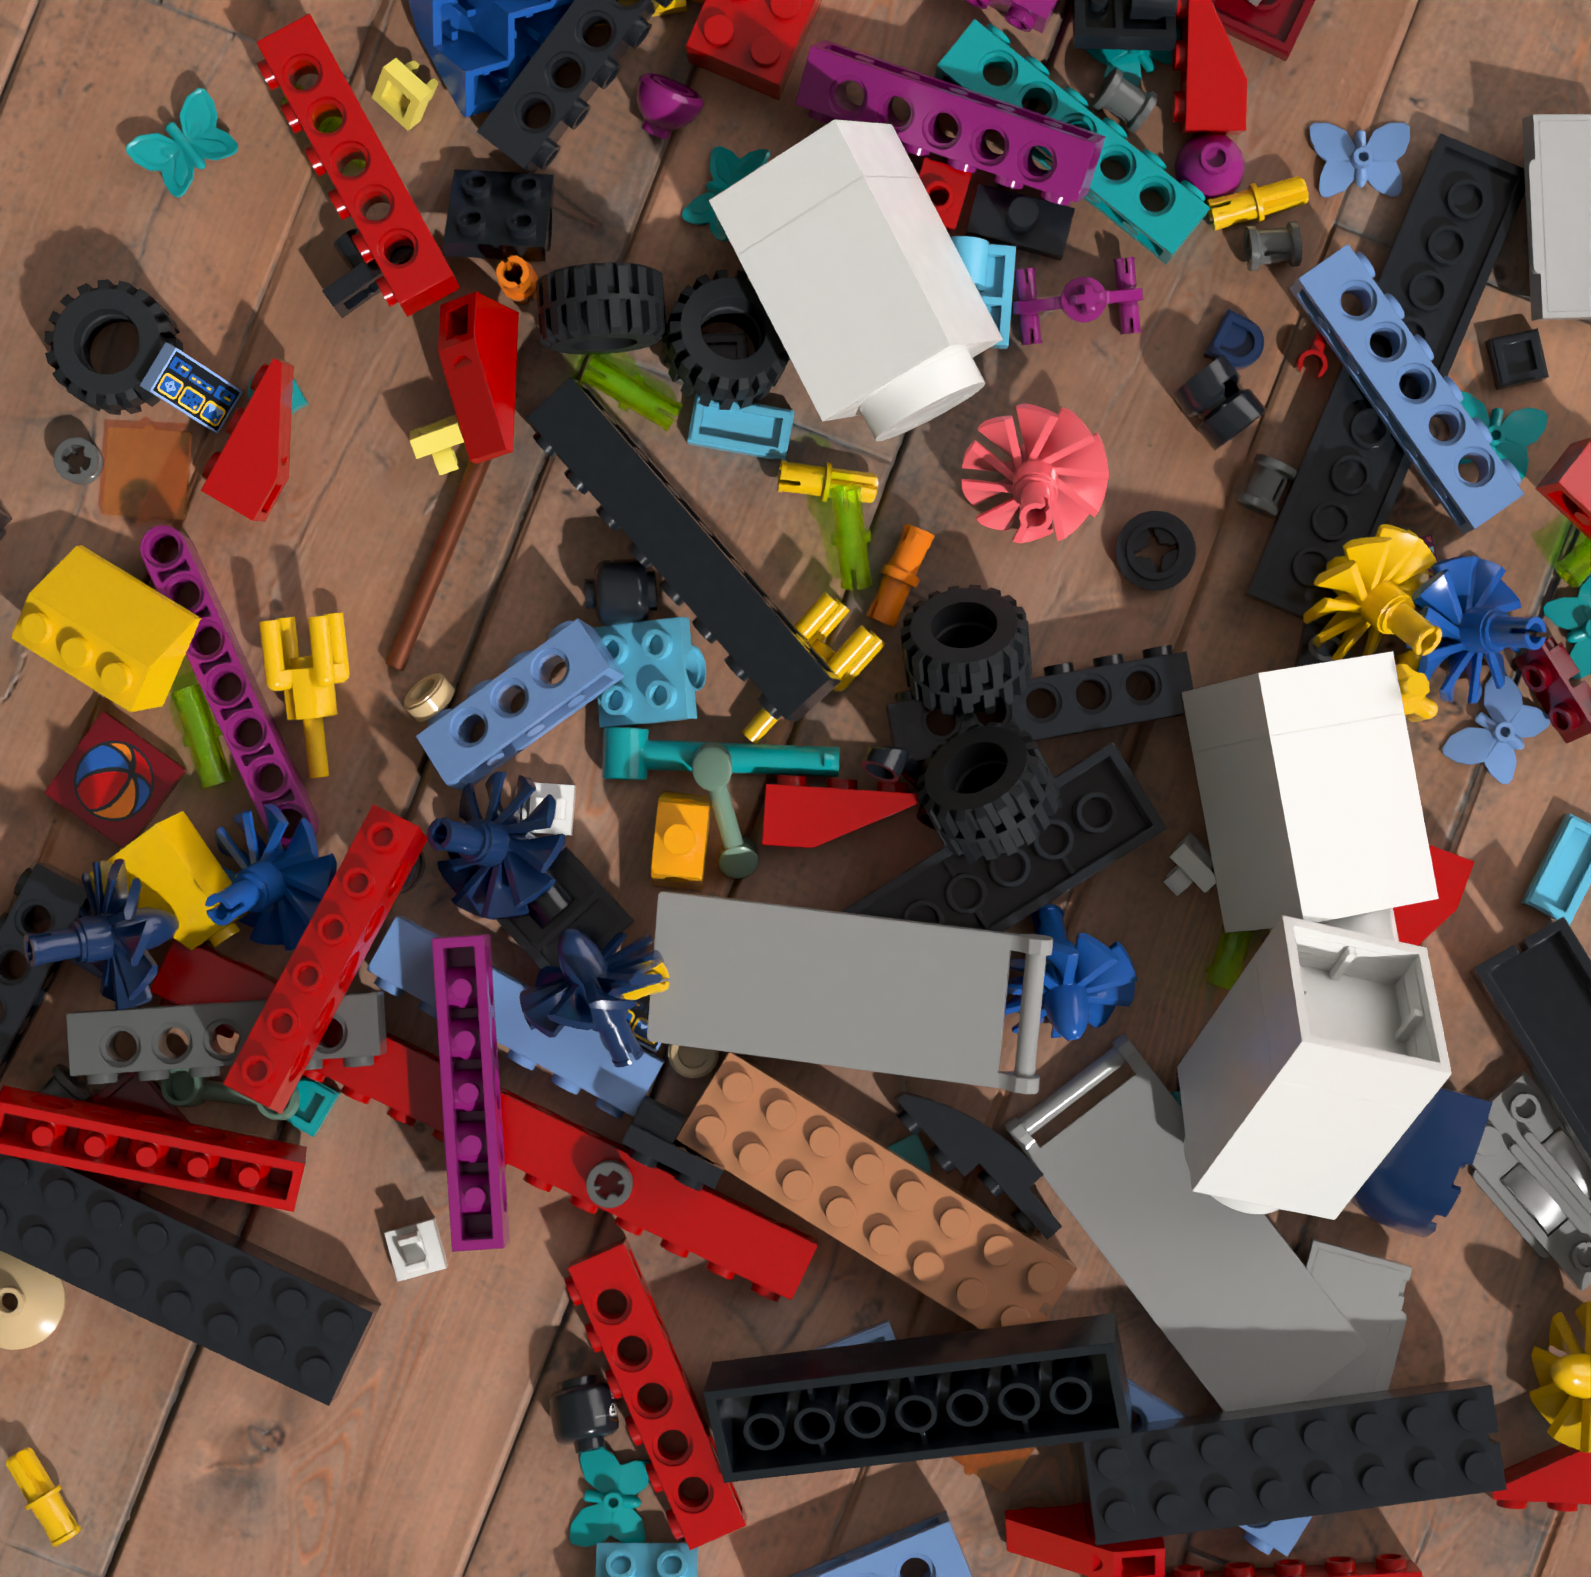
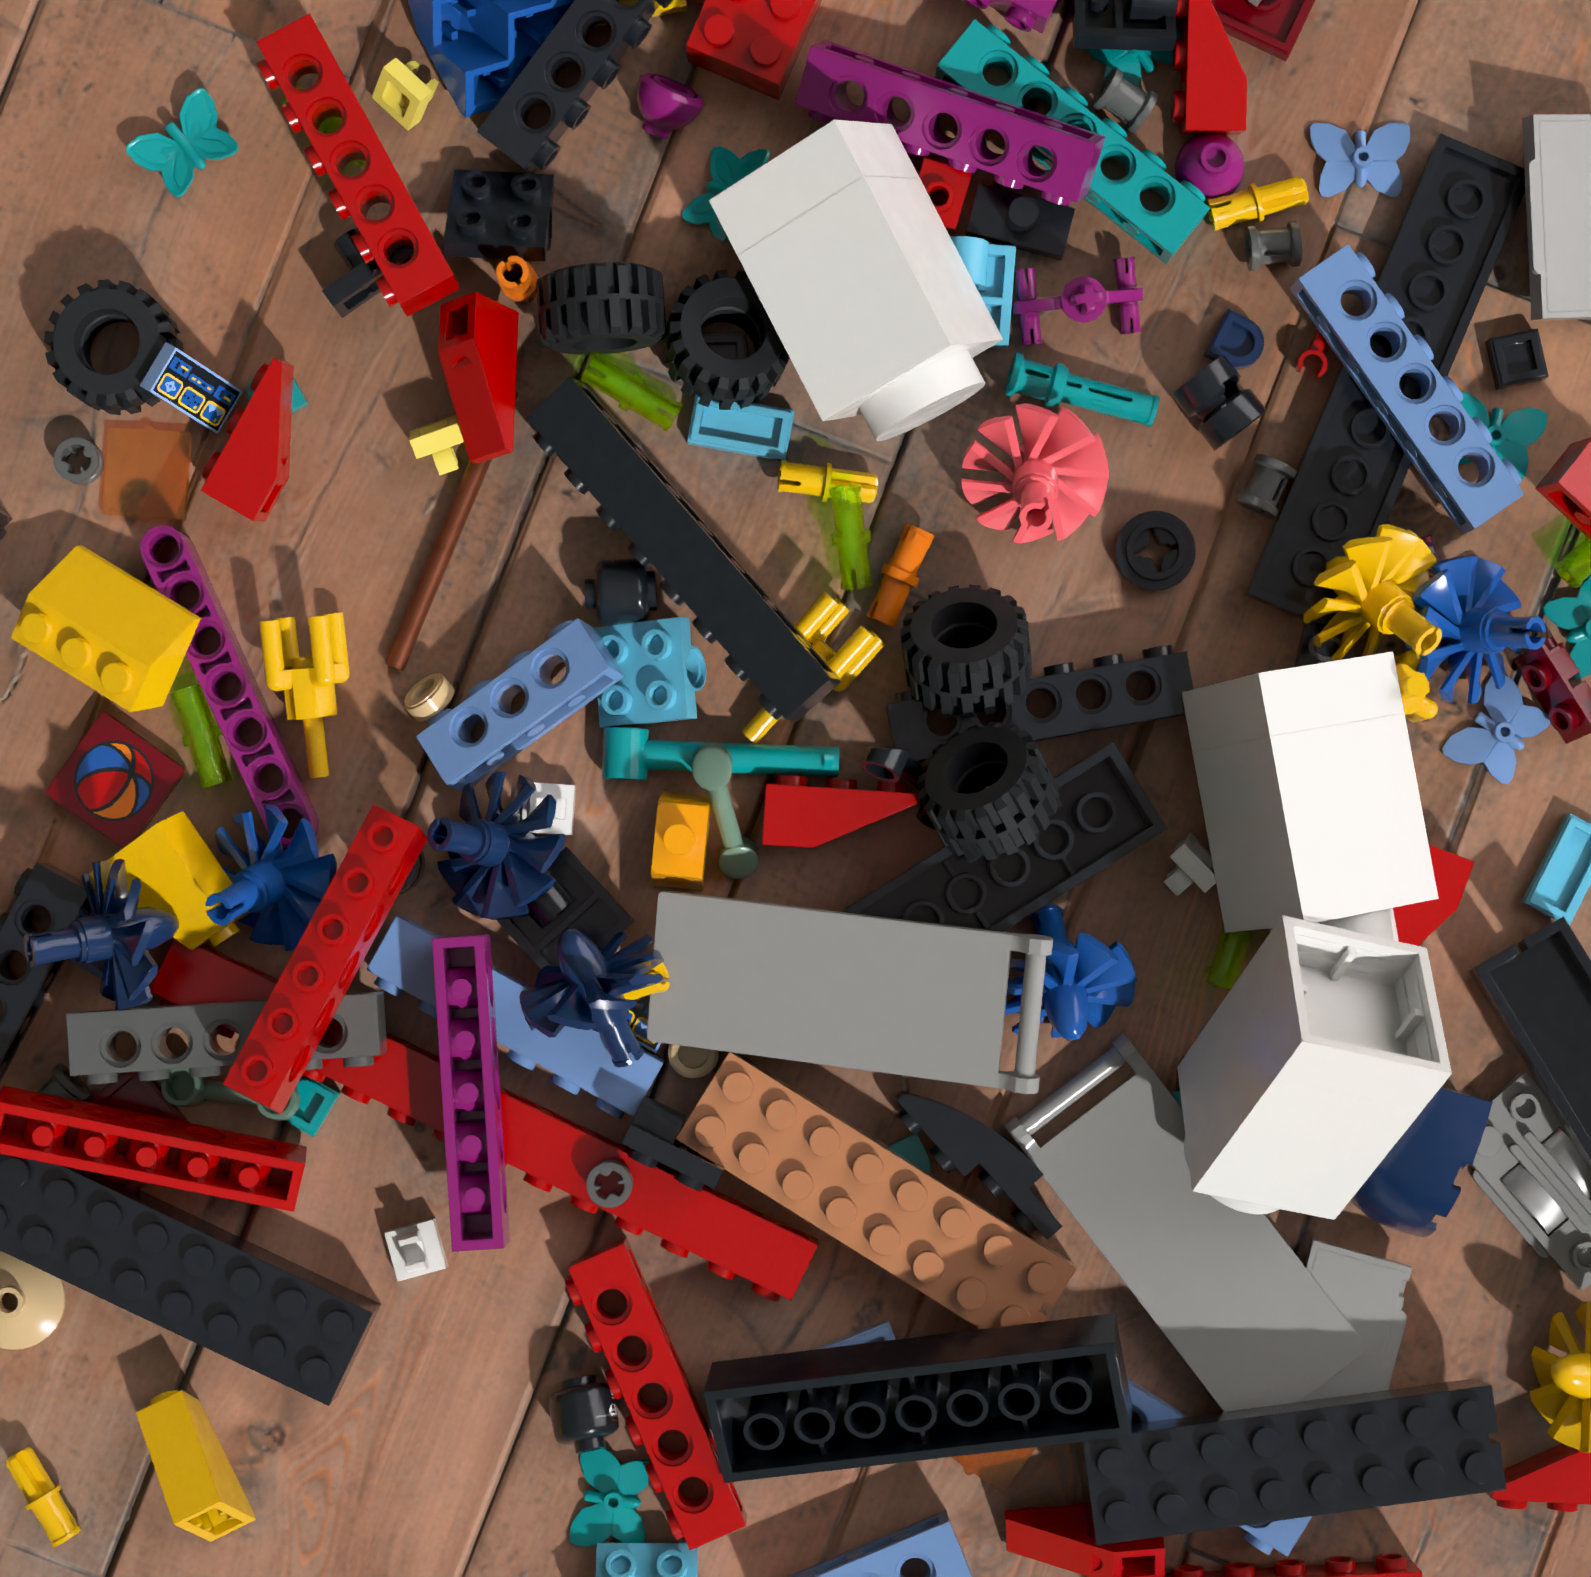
none -> yellow slope [136,1390,256,1542]
none -> teal pin [1004,351,1159,427]

